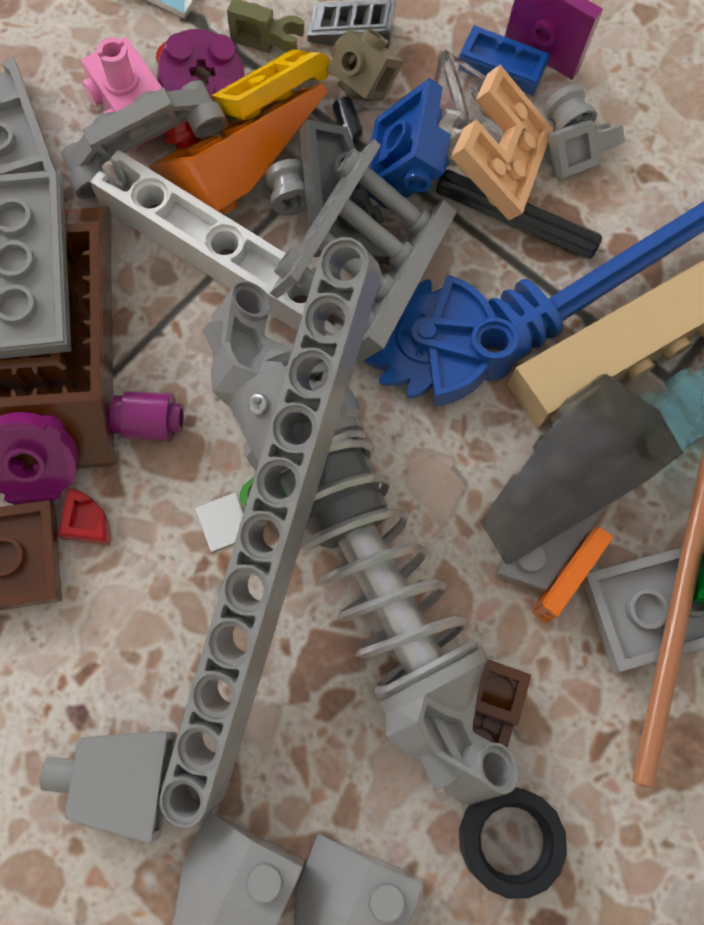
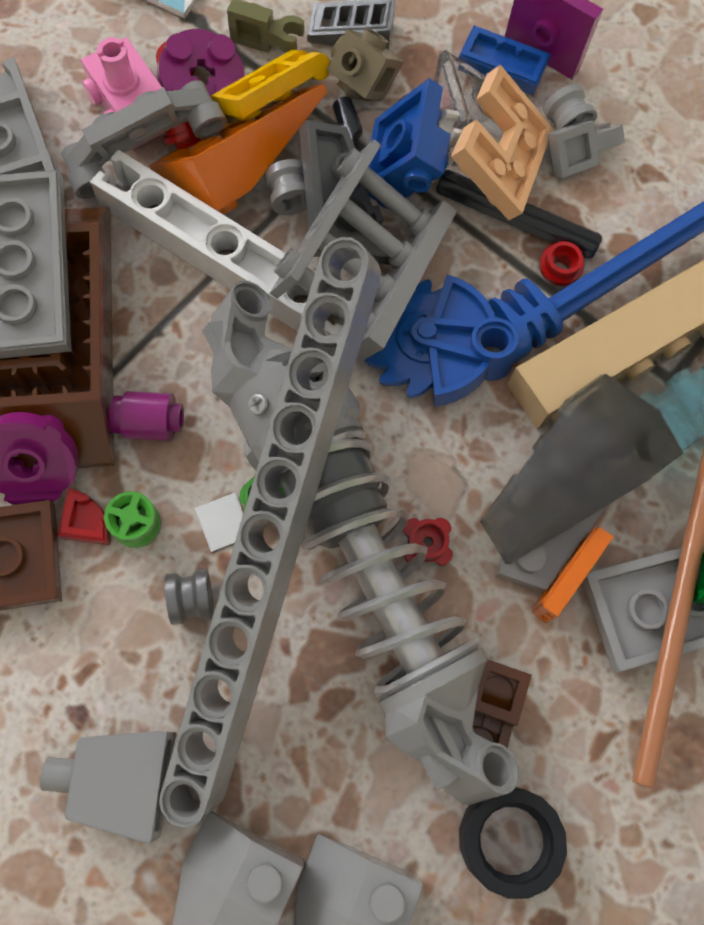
none -> bright green wheel [104,491,161,548]
none -> flat silver wheel [165,569,214,625]
none -> red plate [403,518,453,566]
none -> red plate [539,241,585,286]

